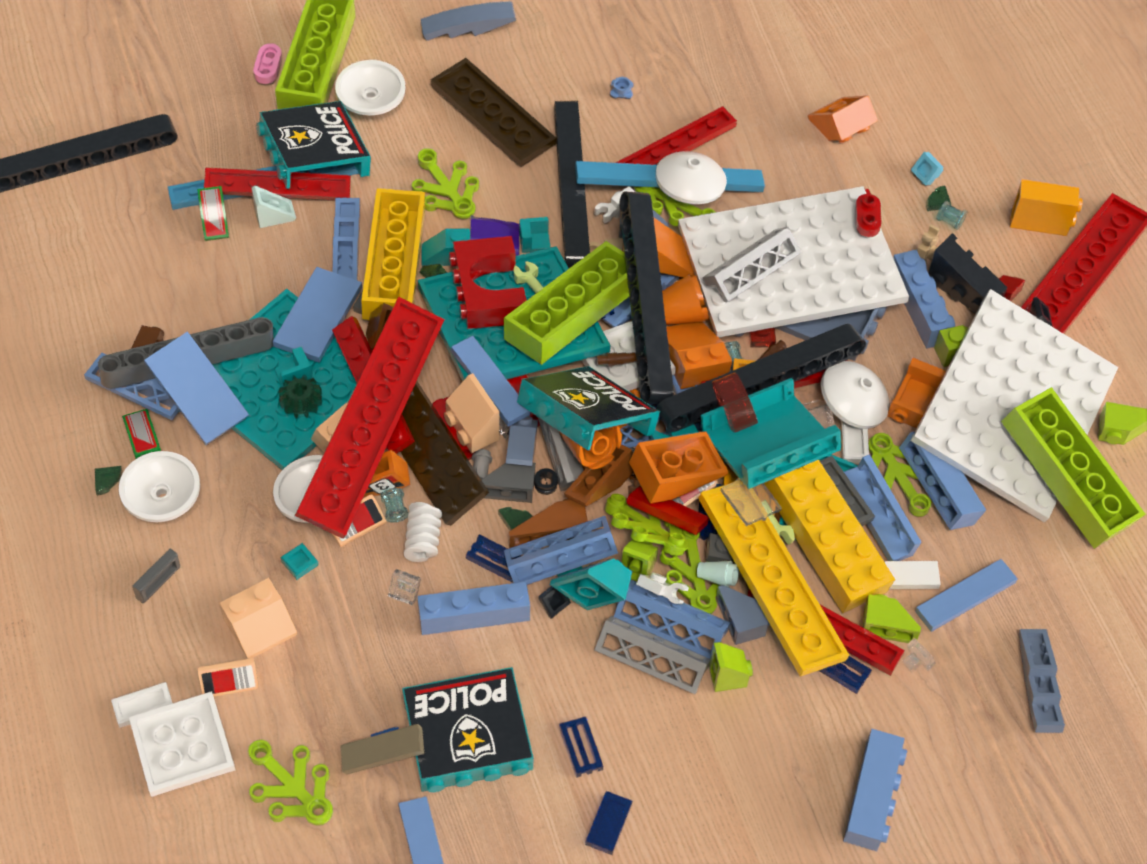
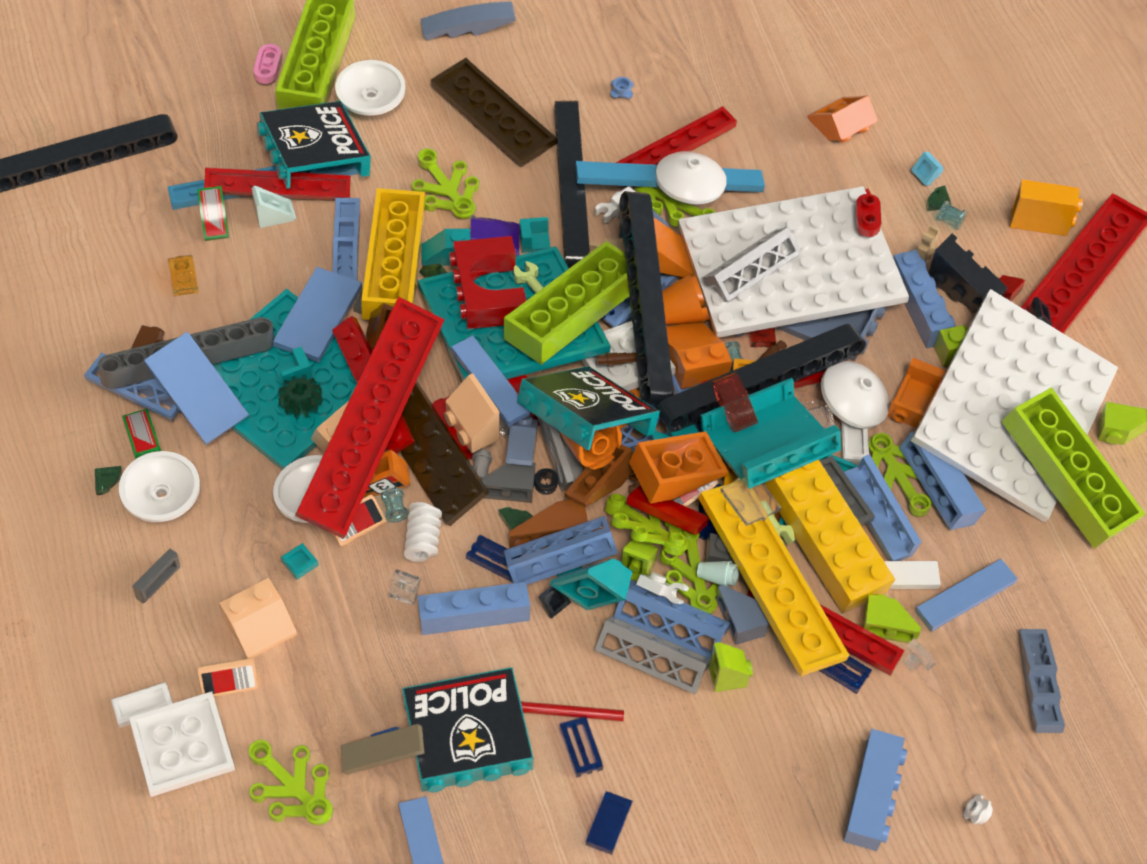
none -> clear yellow bracket [168,255,199,297]
none -> red bar [521,701,624,721]
none -> white plate [963,794,993,825]

